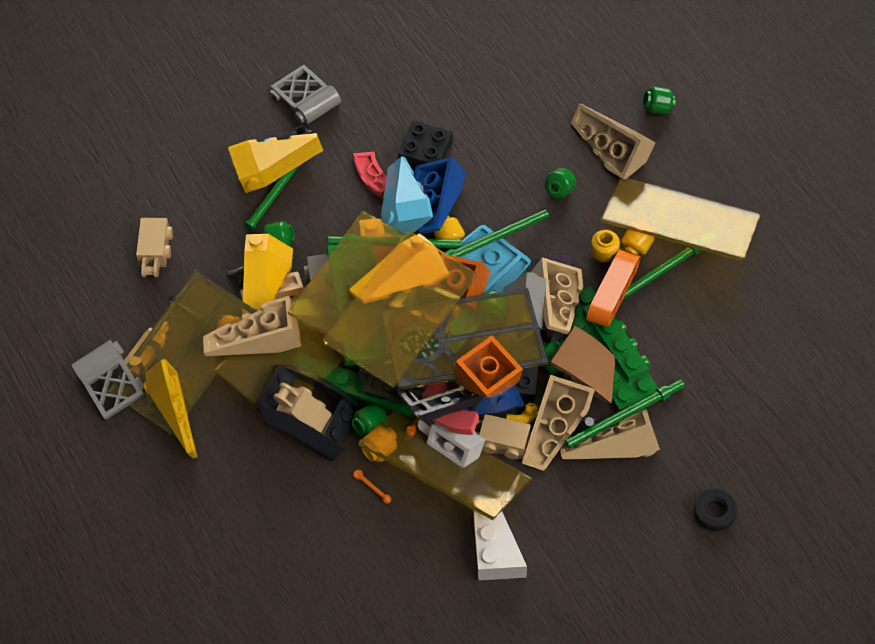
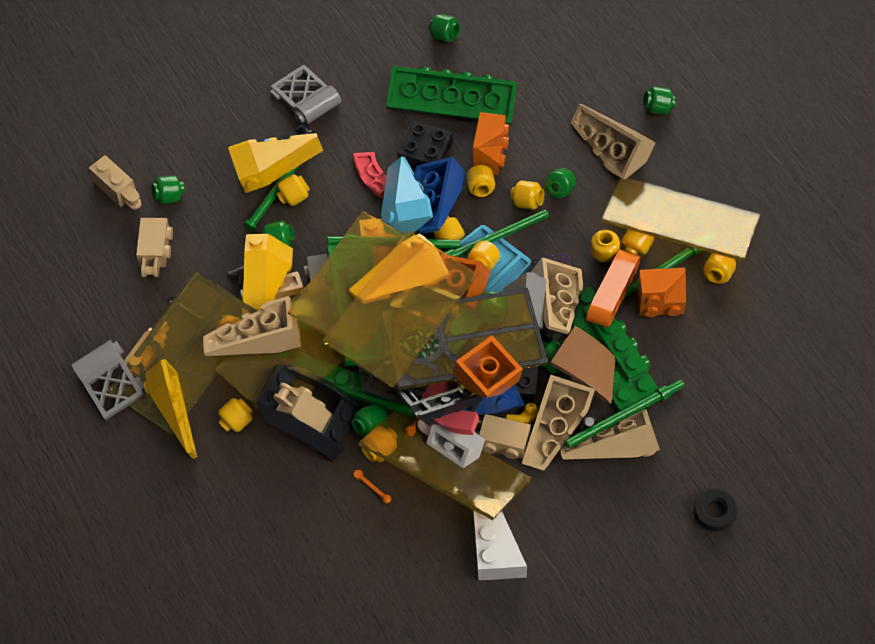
none -> tan brick [89,155,141,210]
none -> green head [151,175,185,205]
none -> yellow head [218,398,253,432]
none -> yellow head [276,174,310,206]
none -> green plate [386,66,518,125]
none -> green head [429,14,461,43]
none -> yellow head [466,165,495,197]
none -> yellow head [467,241,500,271]
none -> orange slope [473,112,509,175]
none -> yellow head [510,180,544,210]
none -> orange slope [637,268,686,317]
none -> yellow head [704,251,736,284]

